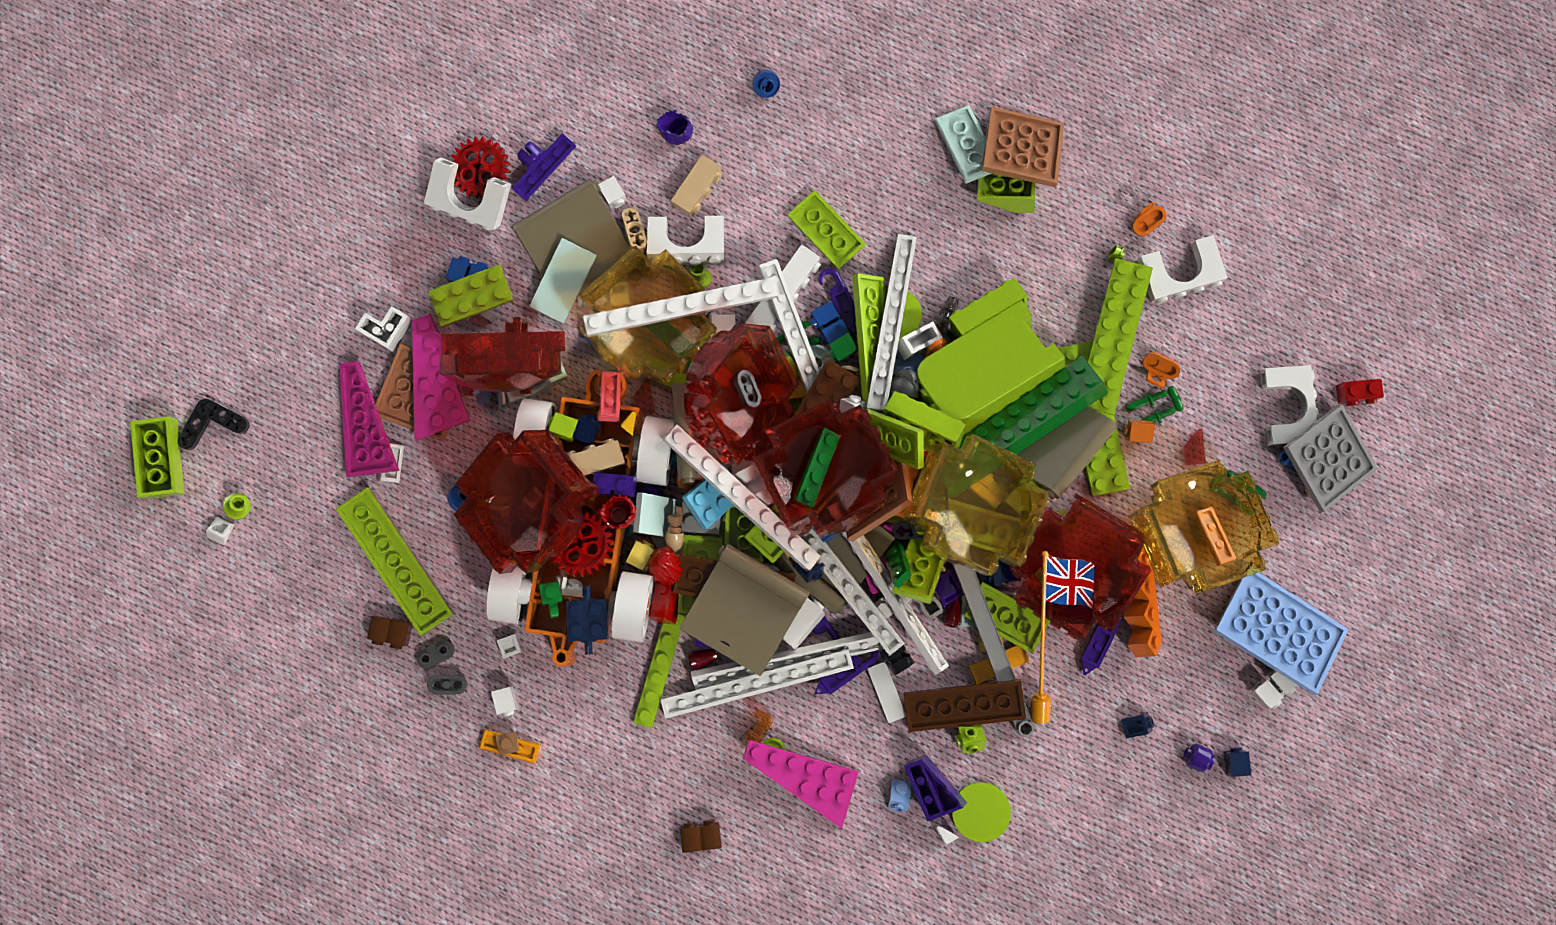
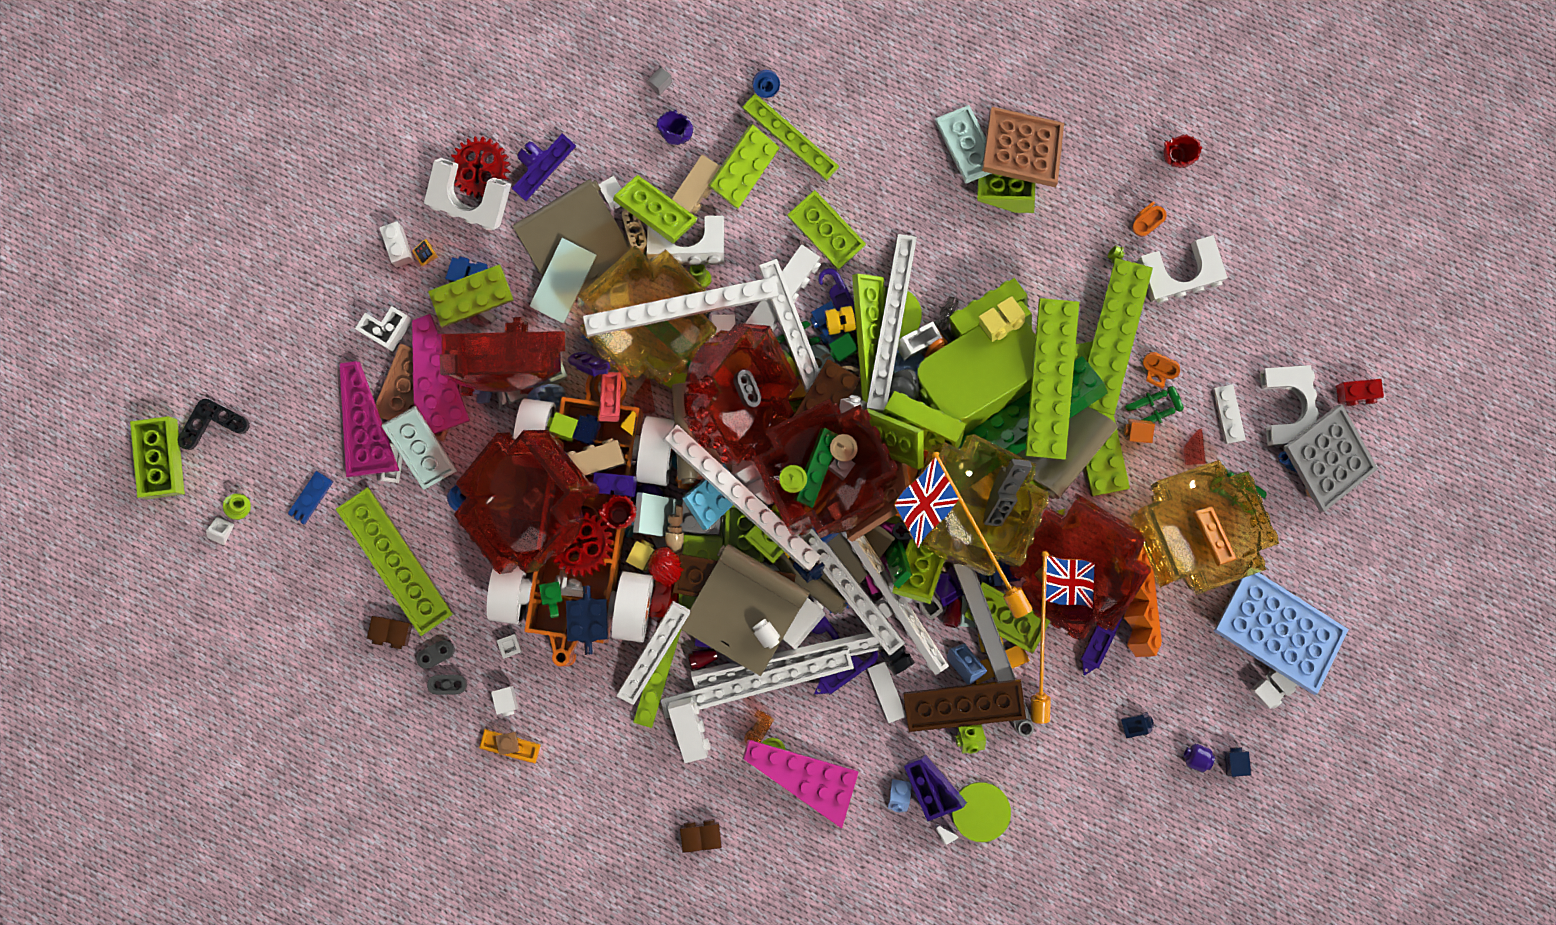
none -> blue hinge [288,471,334,525]
none -> white brick [380,221,414,268]
none -> light aqua tile [382,406,457,490]
none -> slope [412,239,438,267]
none -> light blue dish [527,384,565,407]
none -> dark purple plate [568,352,611,377]
none -> lime plate [613,175,697,244]
none -> white plate [617,601,690,705]
none -> light grey brick [646,68,672,95]
none -> white brick [668,697,710,763]
none -> lime plate [708,124,780,209]
none -> lime plate [742,94,839,182]
none -> white brick [752,619,781,649]
none -> lime piece [779,465,807,493]
none -> yellow wheel [825,306,856,335]
none -> light grey plate [828,459,856,480]
none -> tan piece [830,434,858,461]
none -> flag [894,452,1032,619]
none -> medium blue slope [947,643,987,685]
none -> light yellow piece [979,296,1025,342]
none -> dark grey slope [983,459,1032,527]
none -> lime plate [1025,298,1080,460]
none -> red hair [1163,134,1202,168]
none -> white plate [1213,384,1246,444]

